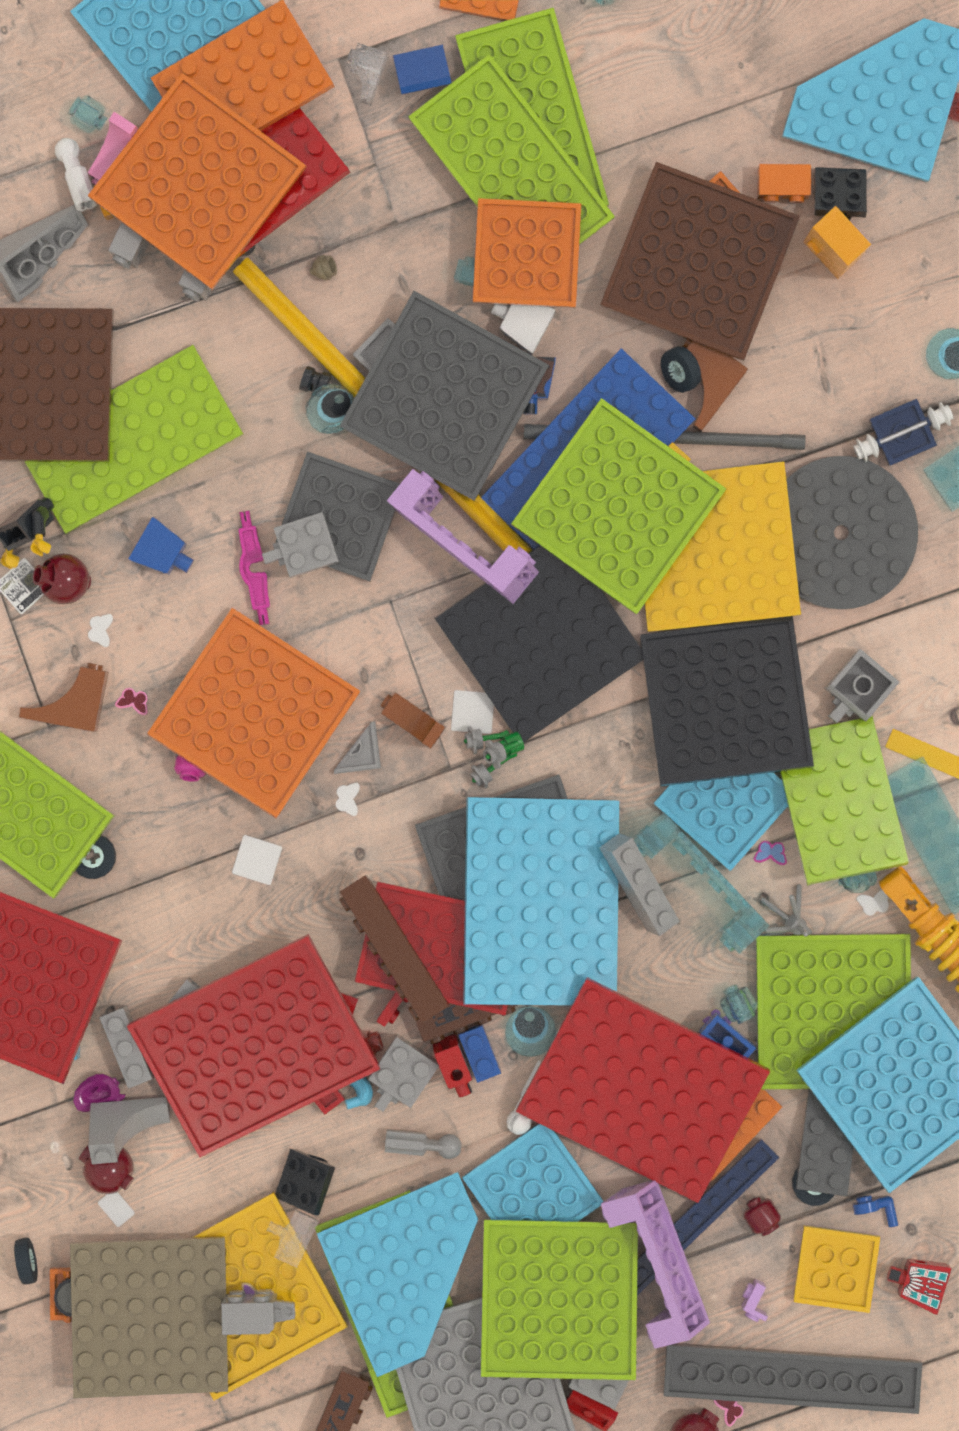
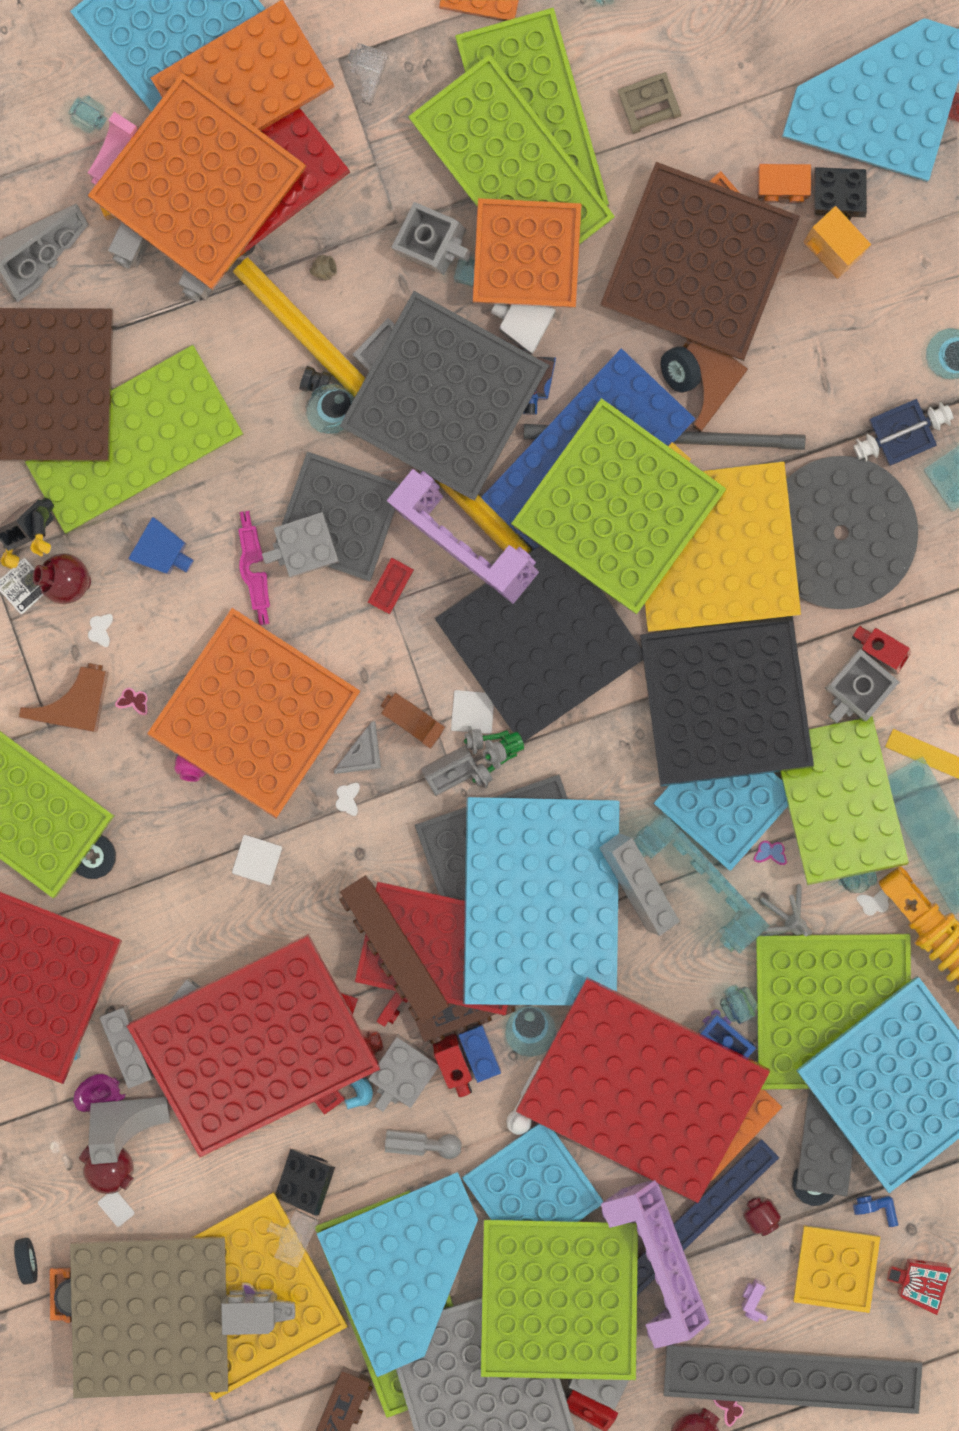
white piece [55,138,97,211] -> none
blue tile [393,44,452,94] -> none
none -> red plate [368,557,414,614]
none -> light grey hinge [391,202,472,275]
none -> light grey slope [421,745,477,796]
none -> dark tan plate [618,72,681,134]
none -> red torso [852,626,911,675]

